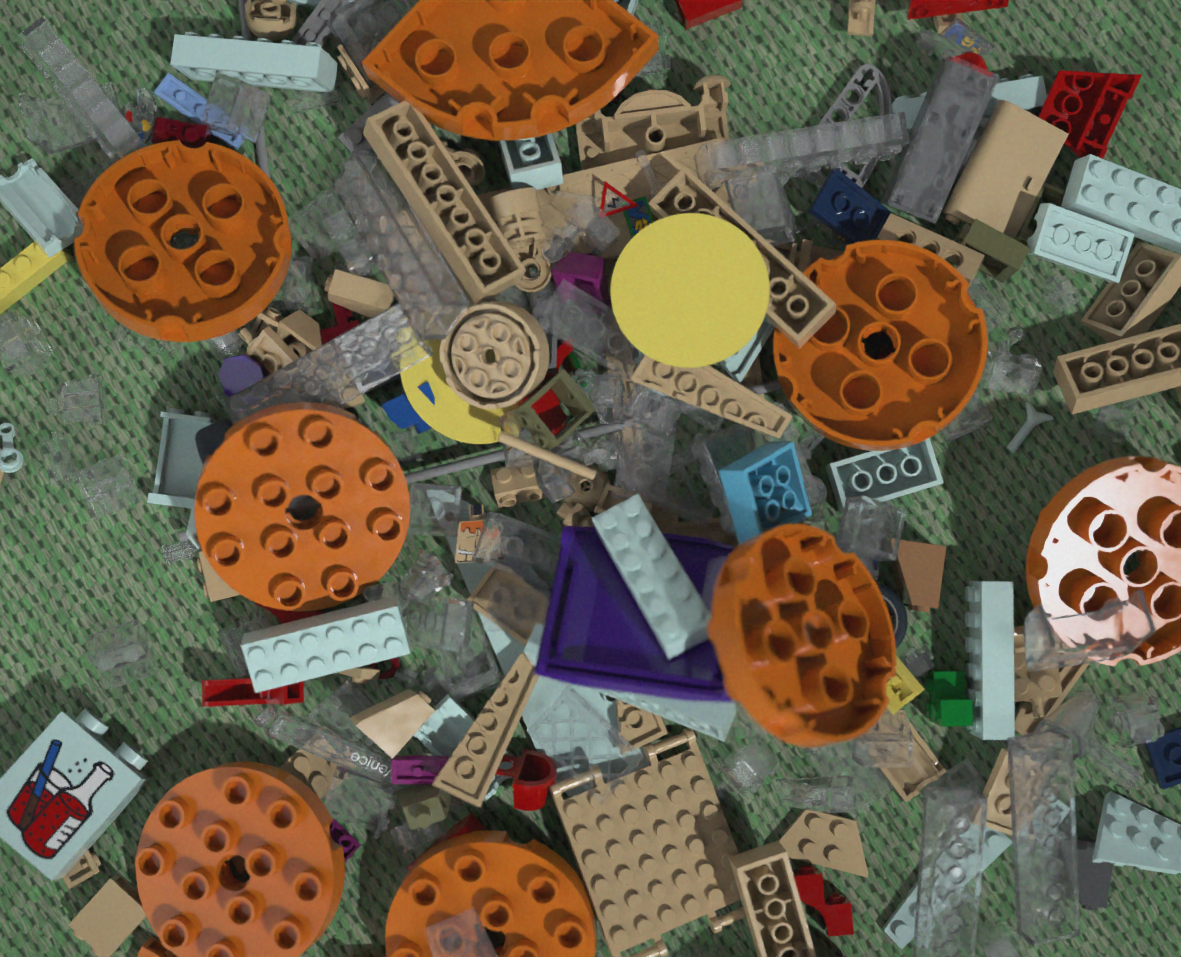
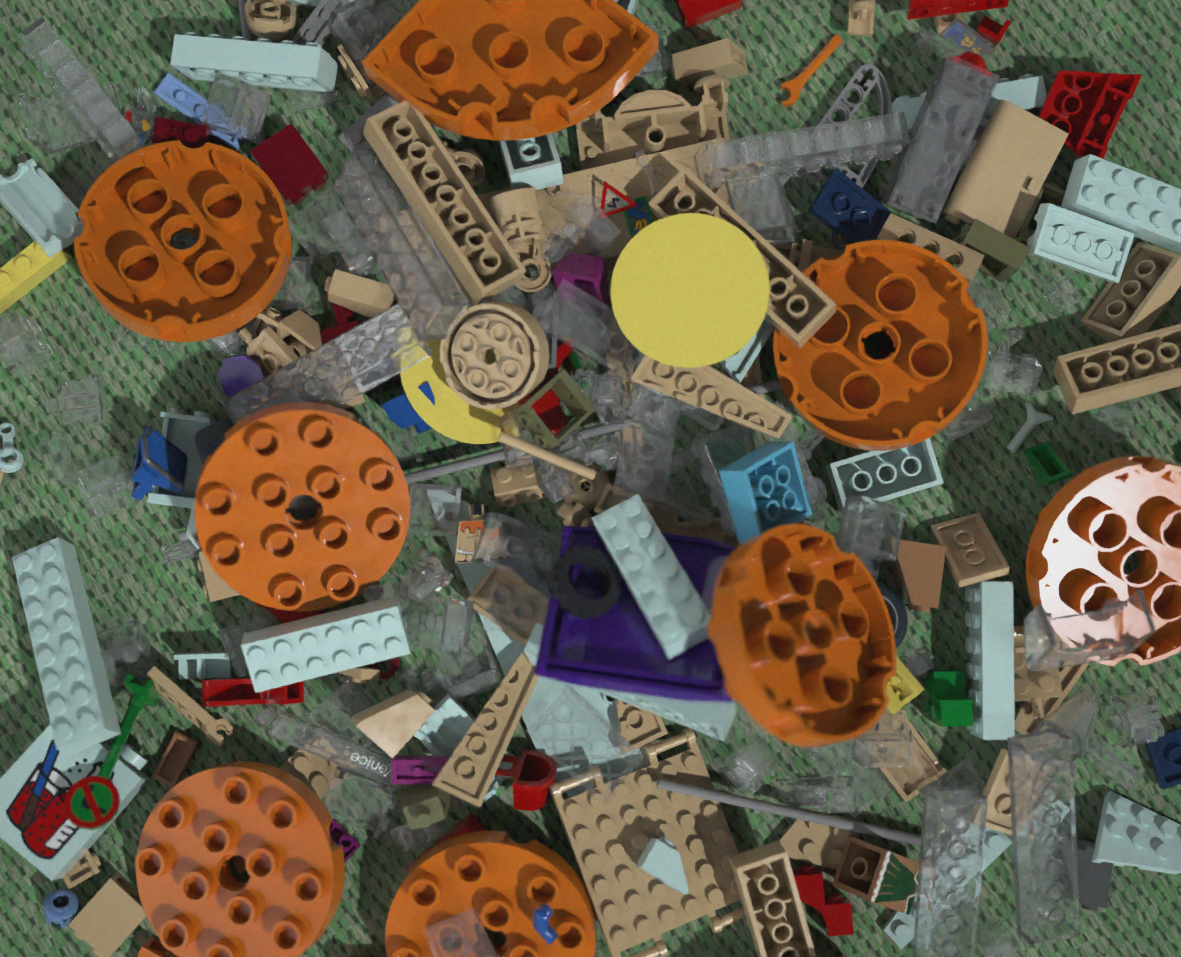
none -> light aqua brick [12,537,121,754]
none -> medium blue head [43,889,79,928]
none -> green piece [64,673,159,830]
none -> blue piece [131,426,188,500]
none -> tan tile [147,666,233,747]
none -> nougat tile [152,730,200,788]
none -> light aqua panel [173,651,232,680]
none -> dark red brick [250,123,328,207]
none -> blue arm [533,903,558,944]
none -> black tyre [549,545,622,619]
none -> light aqua slope [636,836,689,895]
none -> light grey piece [656,778,934,849]
none -> tan slope [670,38,748,84]
none -> orange piece [780,34,843,107]
none -> medium nougat slope [832,836,926,915]
none -> tan plate [930,512,1010,588]
none -> red panel [974,15,1012,52]
none -> green slope [1024,442,1072,487]

